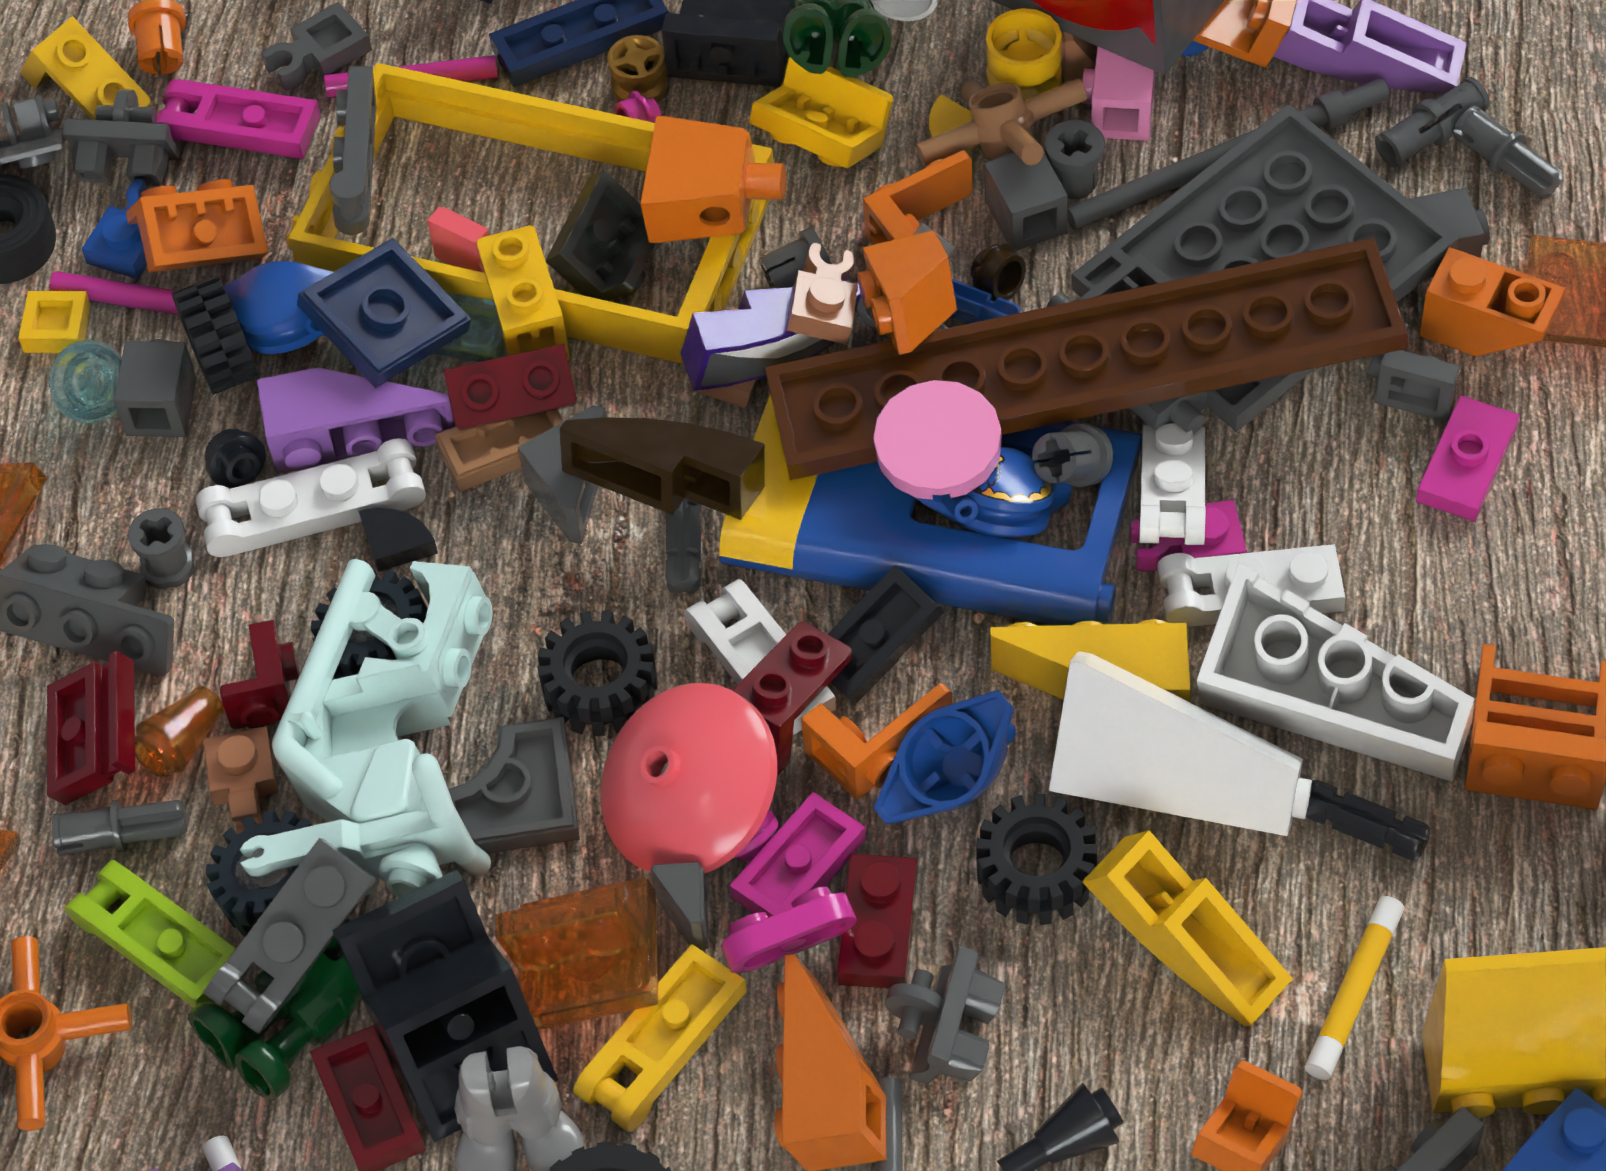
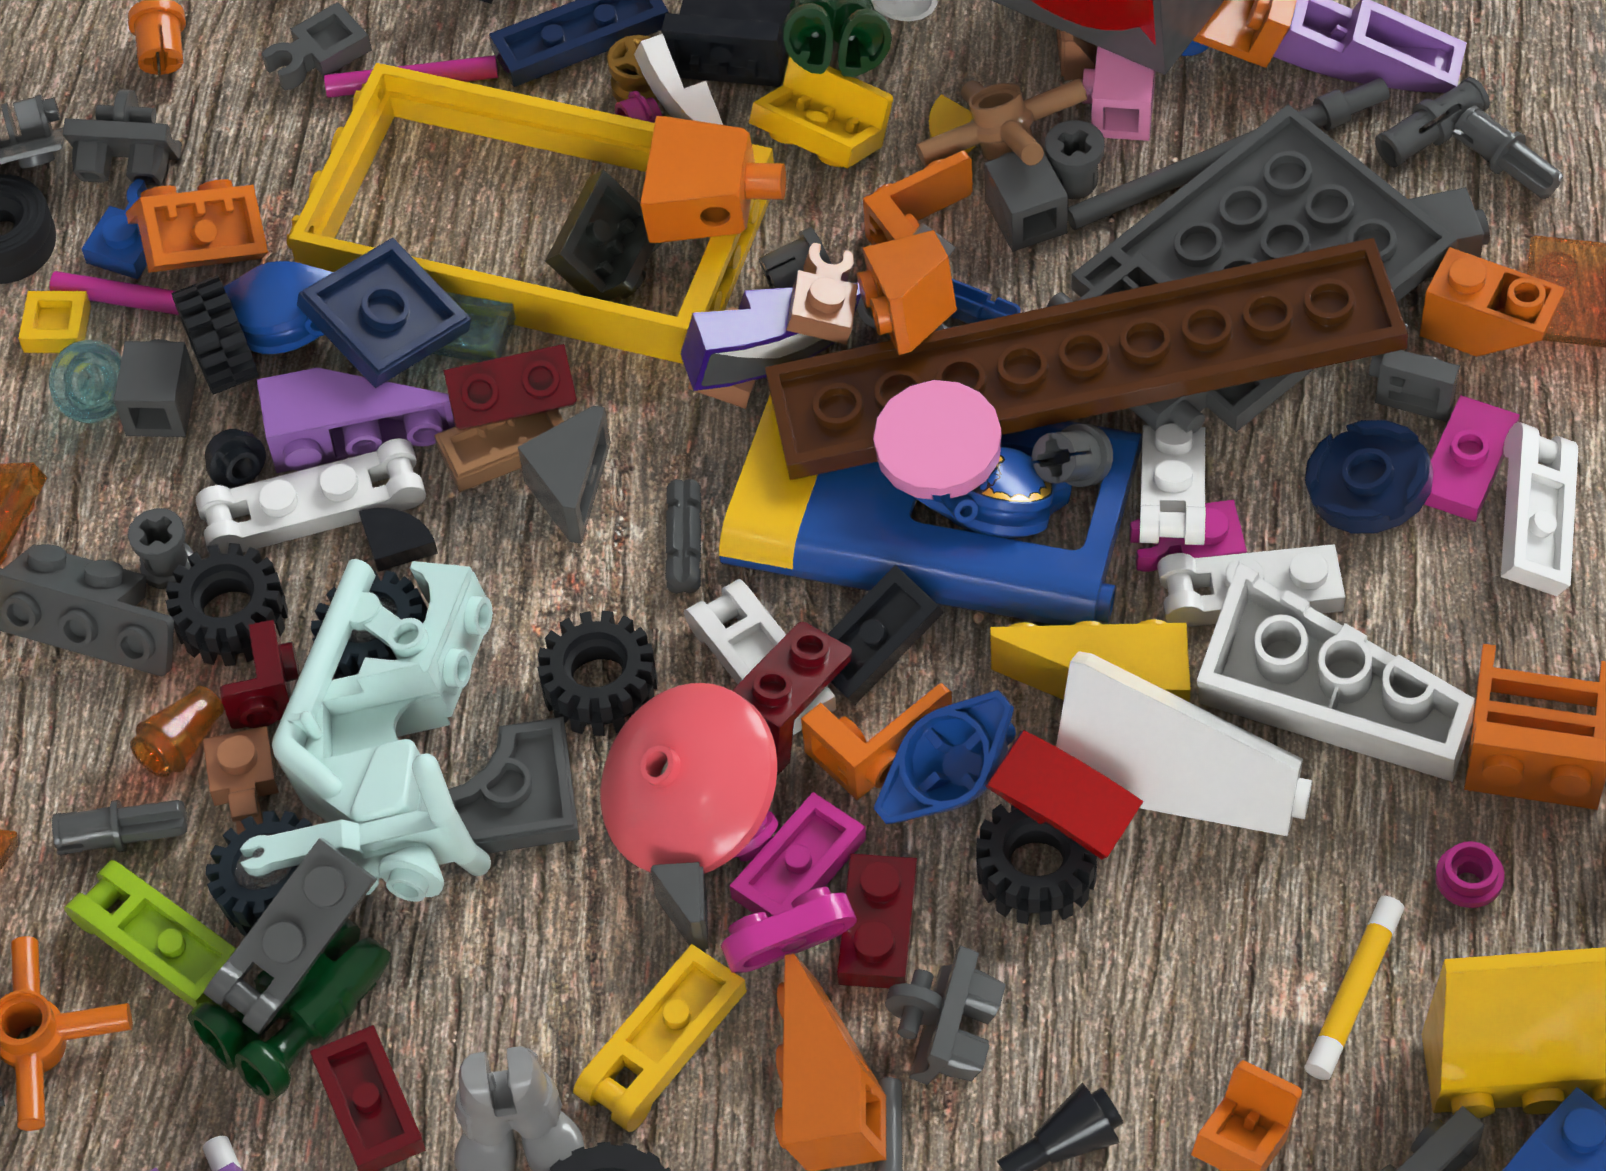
yellow bracket [20,16,151,120] -> none
dark red plate [47,651,136,805] -> none
dark pink plate [155,79,321,159] -> none
dark grey plate [330,66,376,235] -> none
black bracket [332,870,558,1143] -> none
coral tile [427,206,489,273] -> none
yellow bracket [477,225,570,360] -> none
clear orange bracket [495,877,658,1030] -> none
dark brown slope [559,417,765,520] -> none
dark brown plate [971,243,1026,300] -> none
yellow wheel [986,8,1062,100] -> none
yellow slope [1082,830,1293,1027] -> none
black axle [1306,780,1430,861] -> none
none -> black tyre [165,543,288,666]
none -> white slope [634,34,723,125]
none -> red slope [985,730,1144,860]
none -> dark blue tile [1305,420,1434,534]
none -> dark pink plate [1435,841,1505,908]
none -> white plate [1501,422,1578,596]

